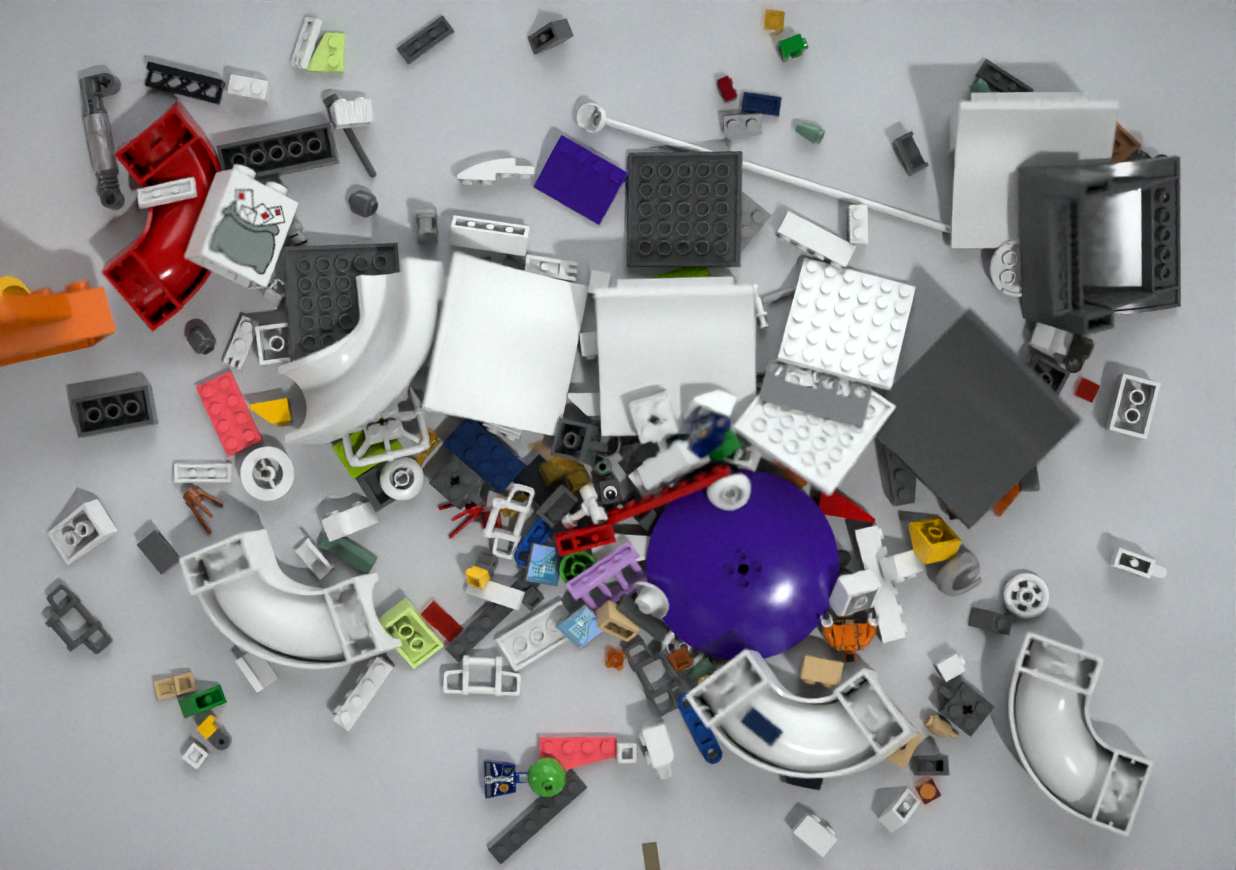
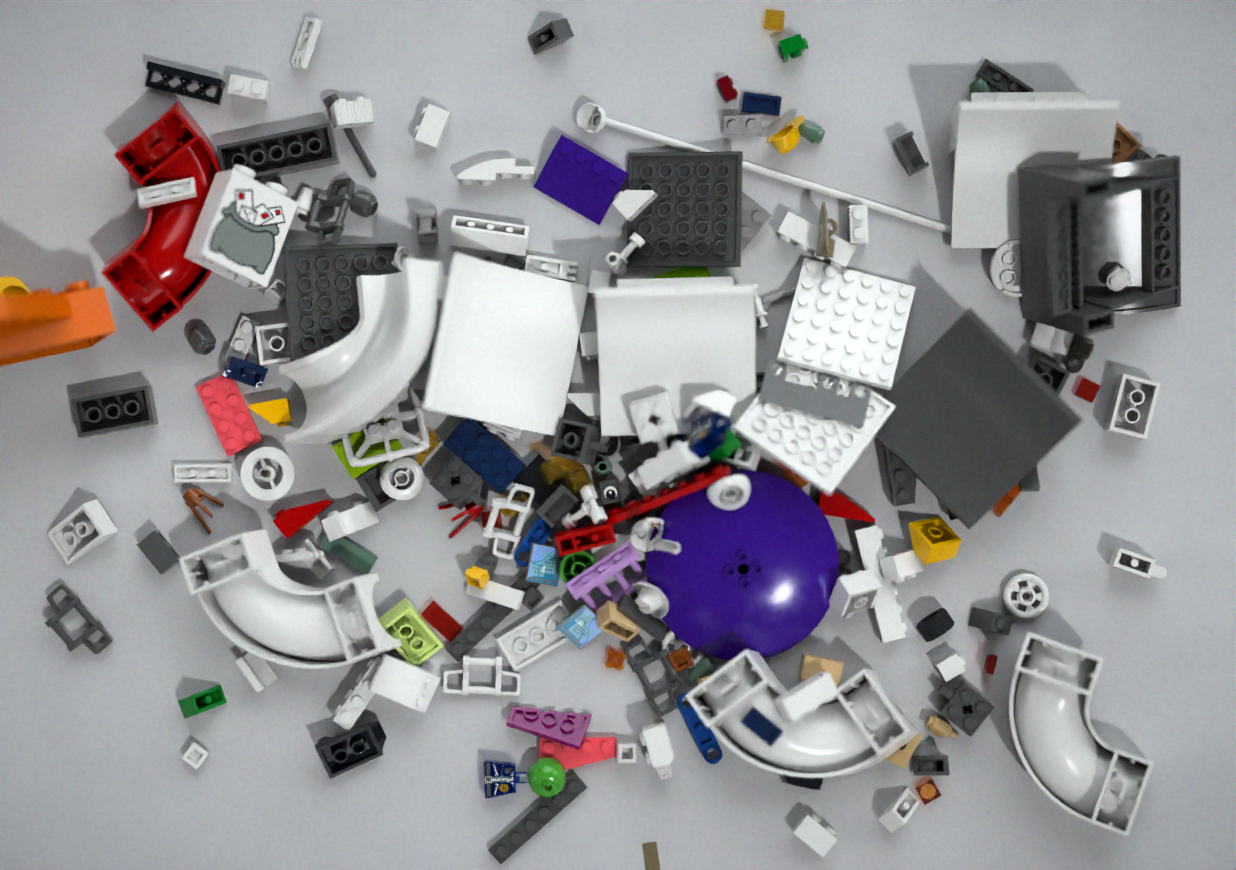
piece [79,73,125,210] -> none
tan slope [153,672,196,700] -> none
leg [197,714,232,750] -> none
light grey wheel [286,223,308,246] -> none
yellowish green wing [306,33,345,73] -> none
dark grey tile [397,16,454,65] -> none
orange torso [820,613,880,662] -> none
light grey hair [935,552,982,597] -> none
none -> dark blue hinge [222,356,268,388]
none -> red slope [273,499,334,539]
none -> white hinge [275,548,324,562]
none -> white cone [295,187,314,217]
none -> dark grey bar [305,178,355,248]
none -> black slope [315,720,387,779]
none -> white slope [368,654,441,713]
none -> white piece [391,247,415,271]
none -> white brick [413,104,451,150]
none -> magenta wing [506,706,592,750]
none -> white bar [605,232,646,278]
none -> white slope [612,190,659,222]
none -> white piece [630,517,681,554]
none -> yellow piece [766,116,805,154]
none -> white brick [774,671,839,723]
none -> dark tan panel [816,202,838,258]
none -> black tyre [916,608,955,642]
none -> clear red tile [983,653,998,675]
none -> white plate [1107,264,1131,291]

